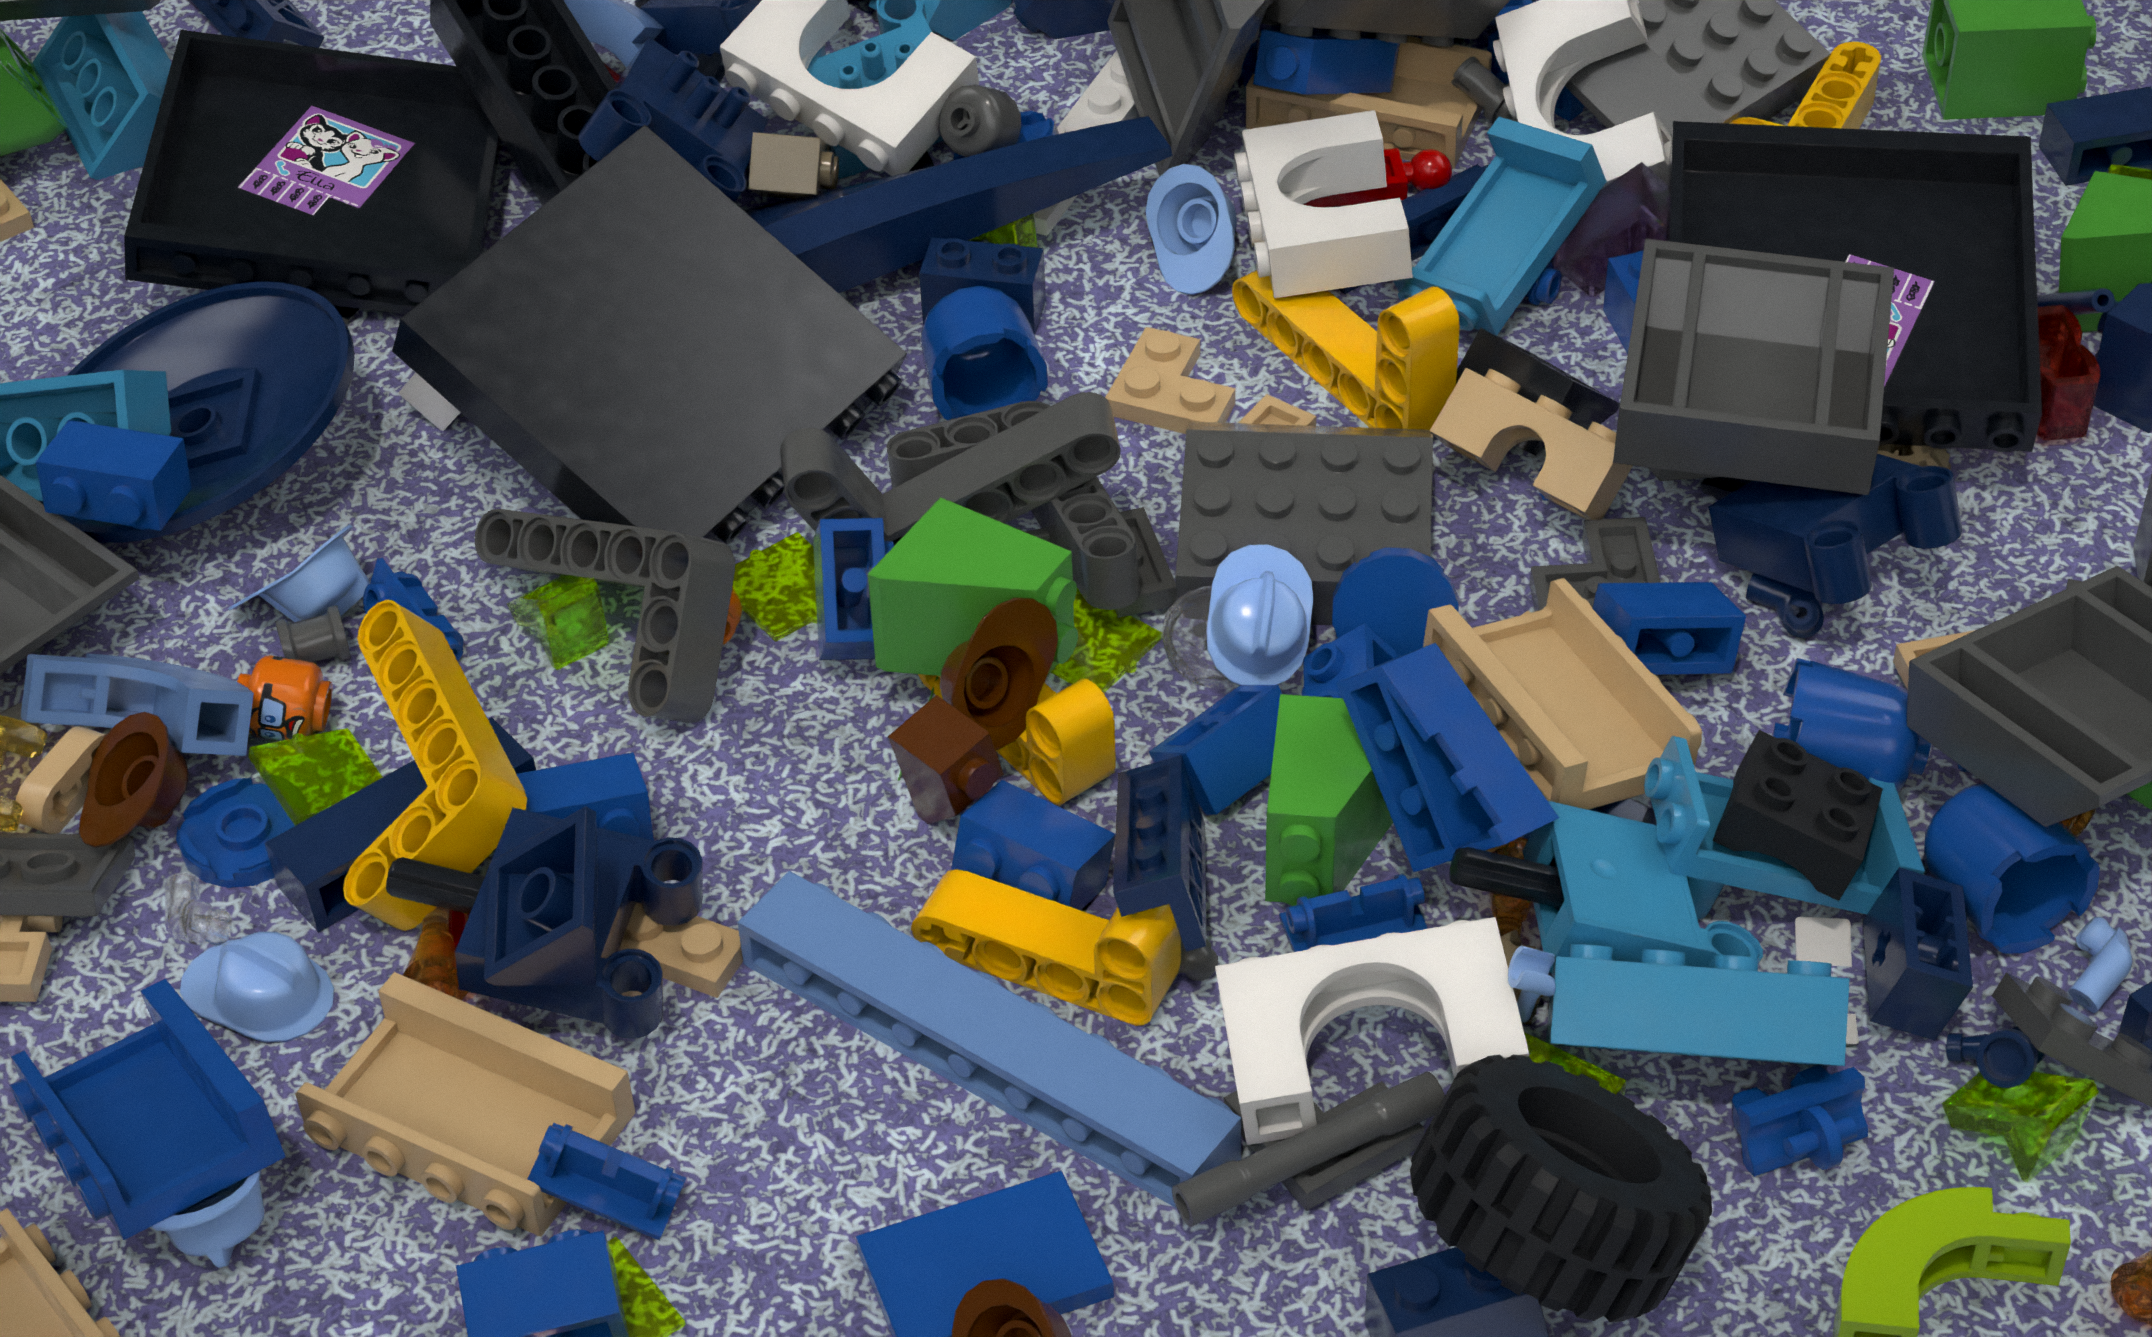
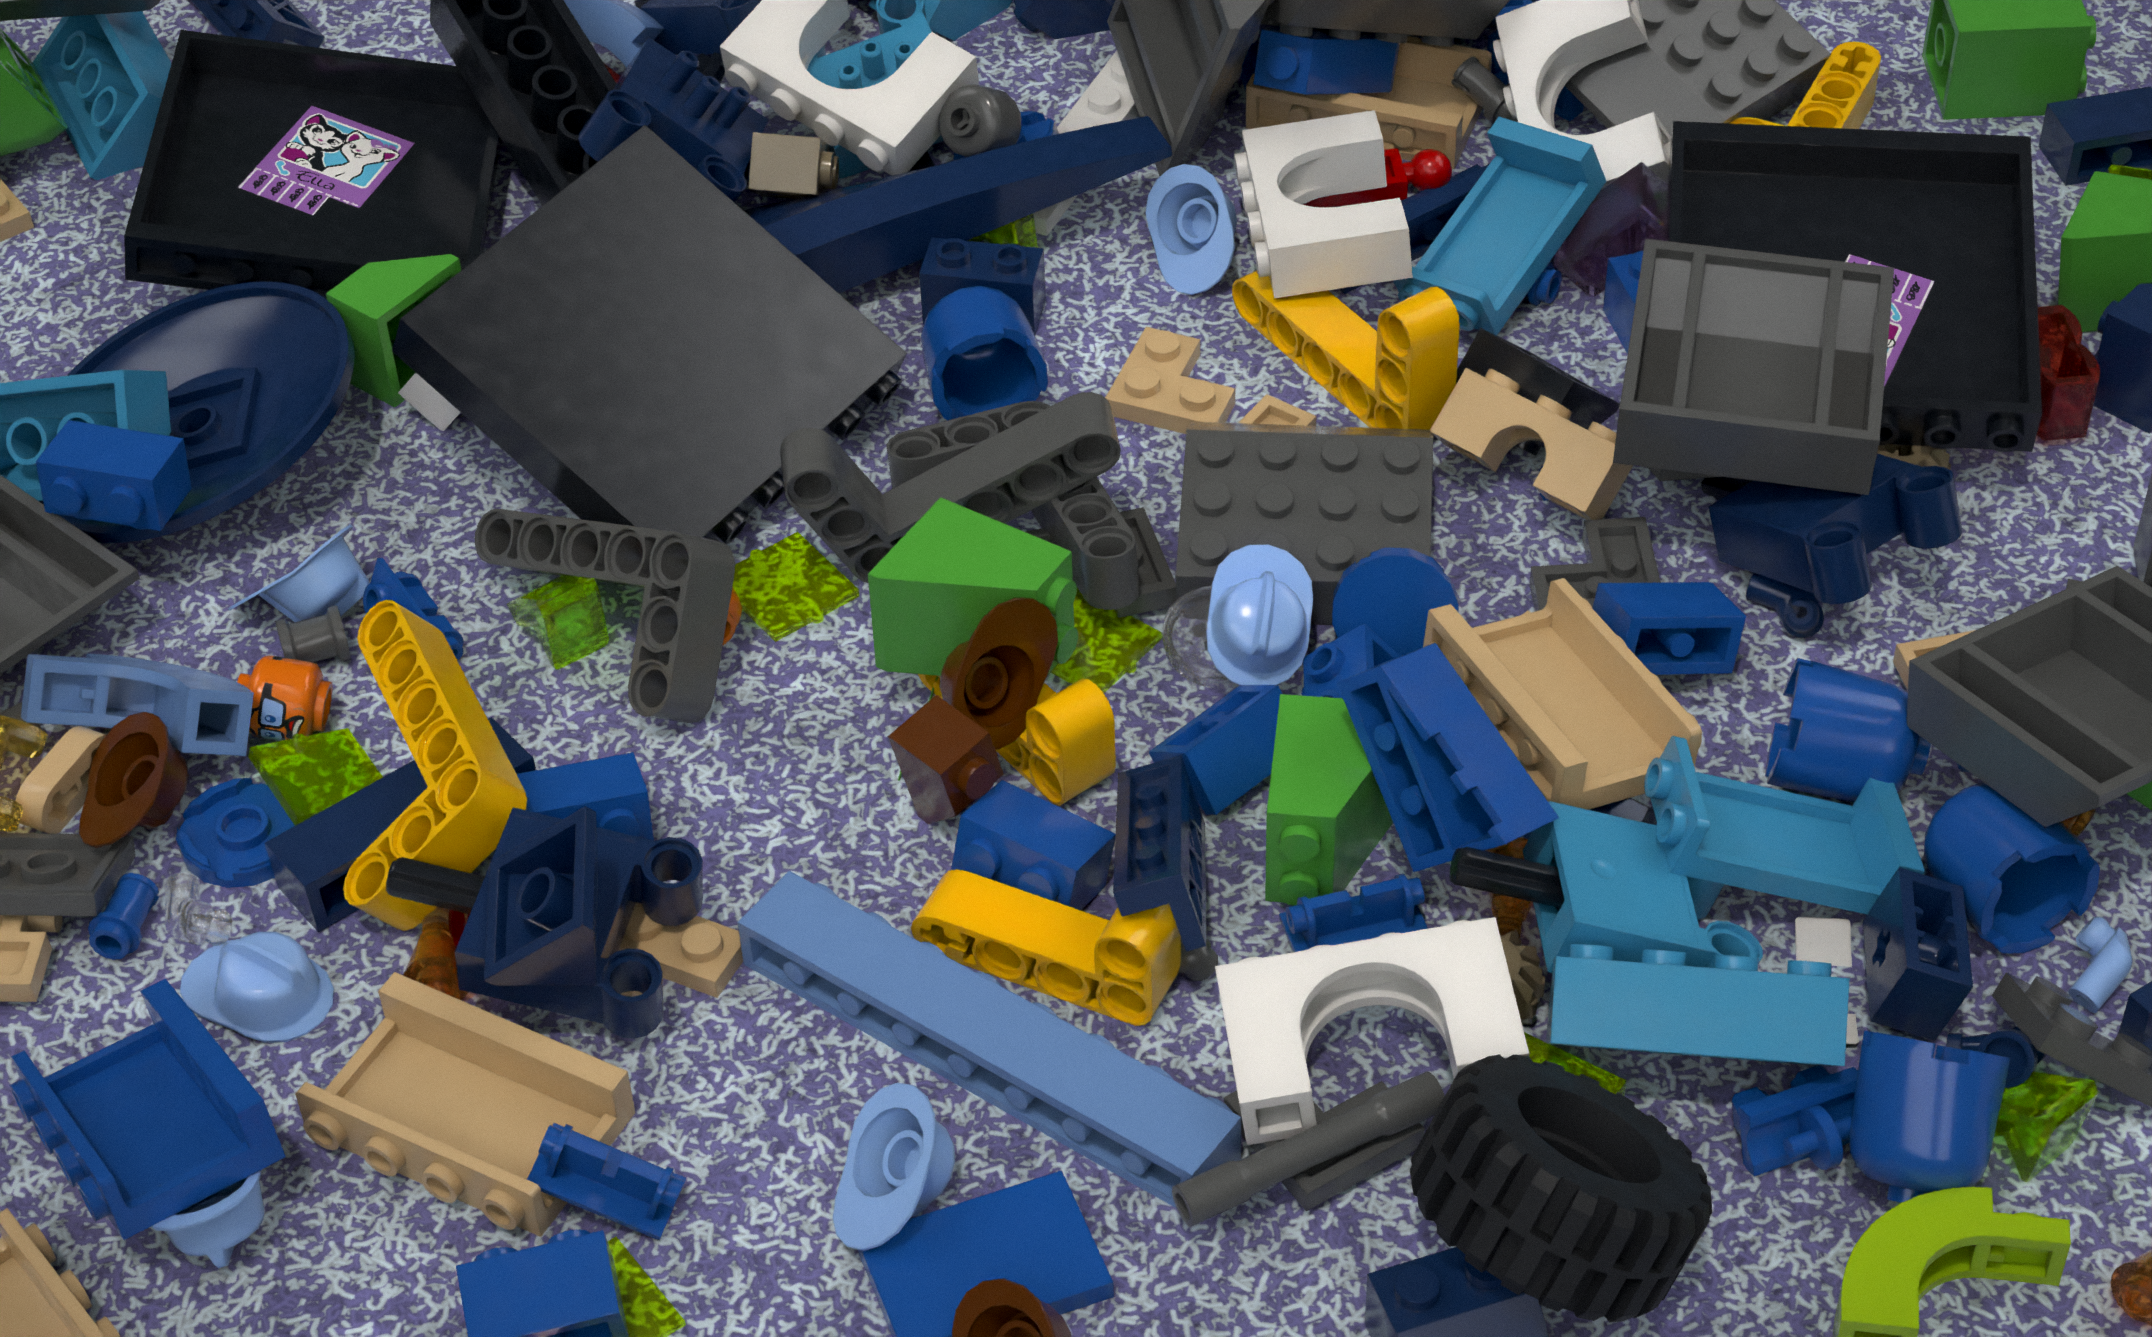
blue brick [813,518,894,661] -> none
light blue hand [1508,946,1556,1022] -> none
black brick [1712,730,1883,901] -> none
dark blue piece [2037,288,2115,318] -> none
none -> blue pin [88,873,159,959]
none -> bright green slope [326,254,461,408]
none -> light blue piece [833,1083,955,1251]
none -> blue cylinder [1849,1030,2010,1203]

